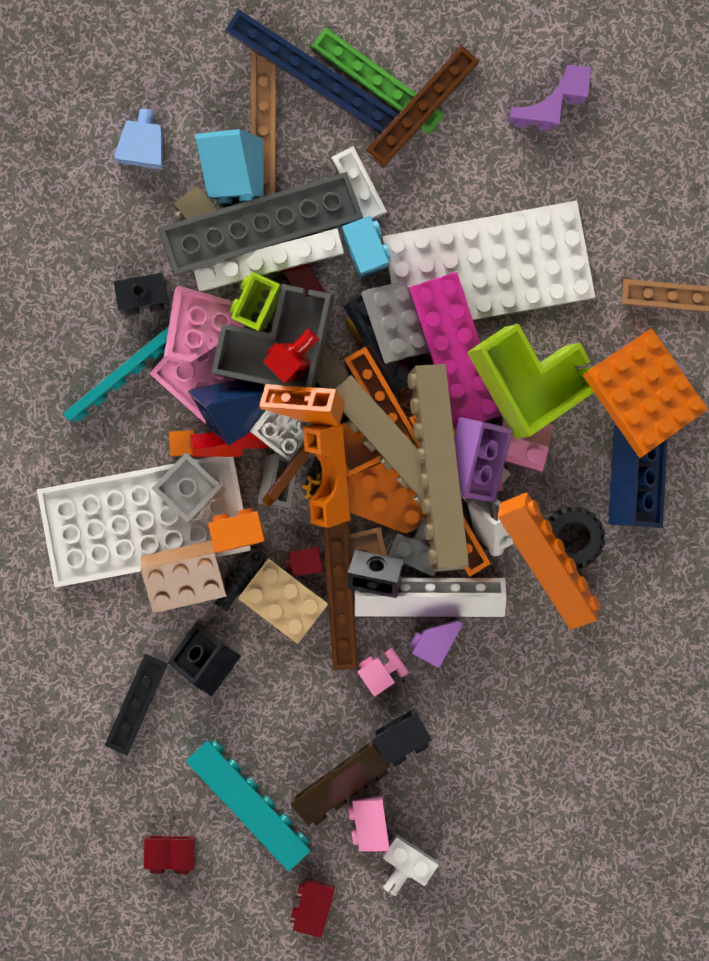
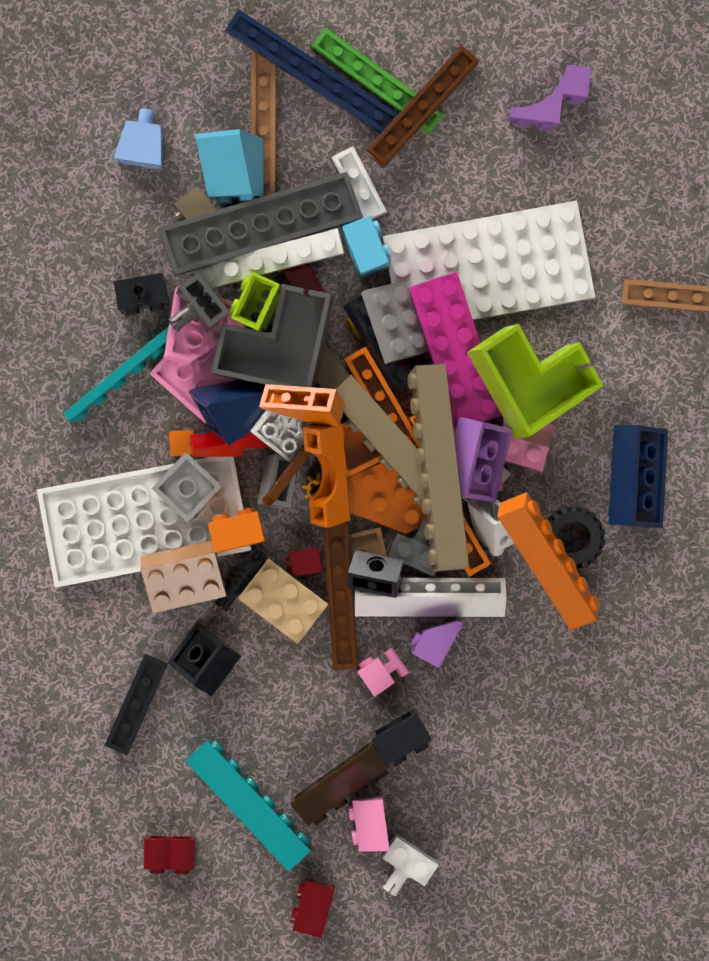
red brick [263,328,319,383] -> none
orange plate [582,328,708,458] -> none
none -> dark grey brick [168,272,230,332]

